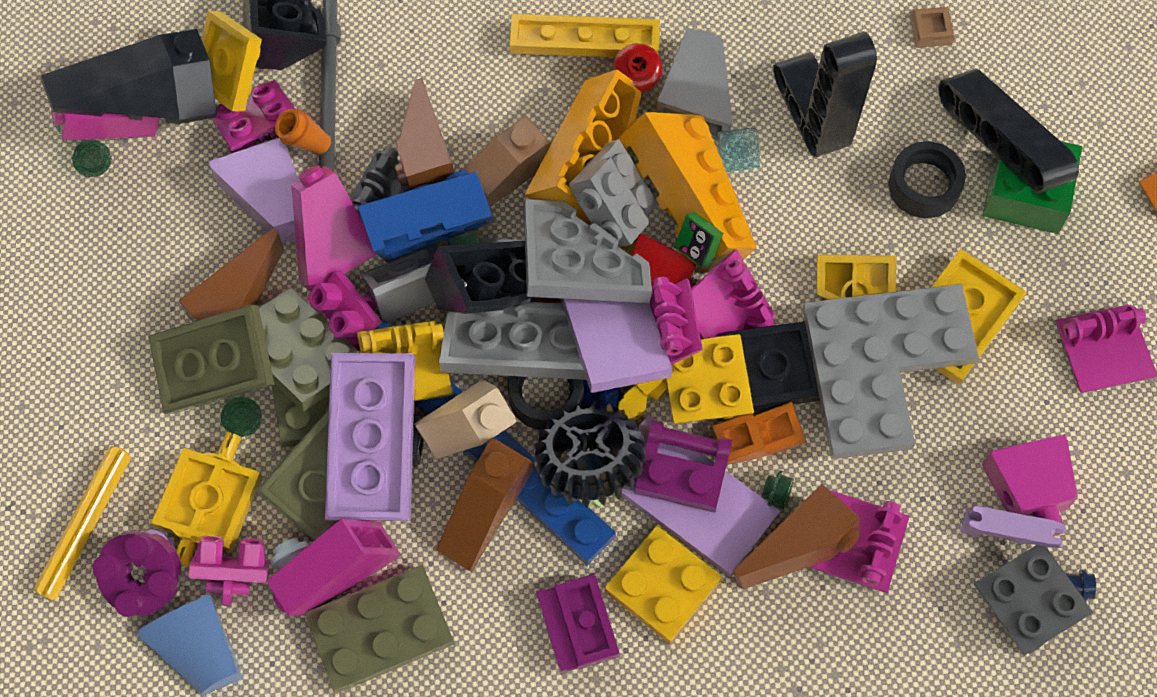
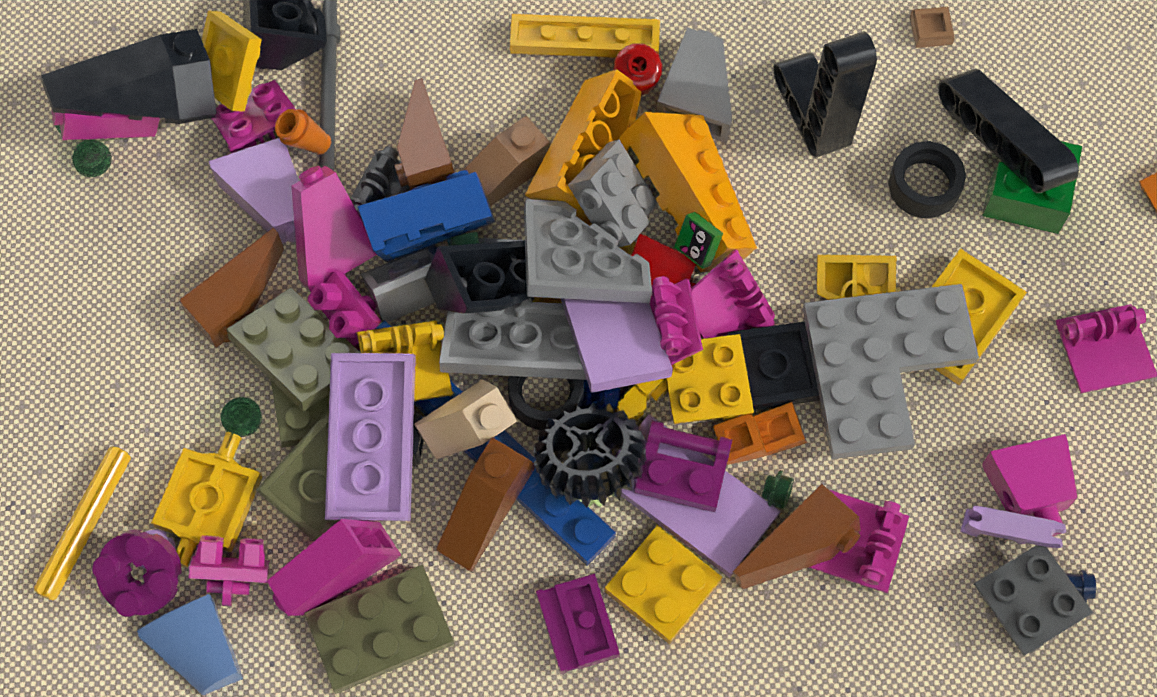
olive tile [148,305,275,414] -> none
light aqua plate [270,538,309,570] -> none
clear light blue plate [717,127,760,172] -> none

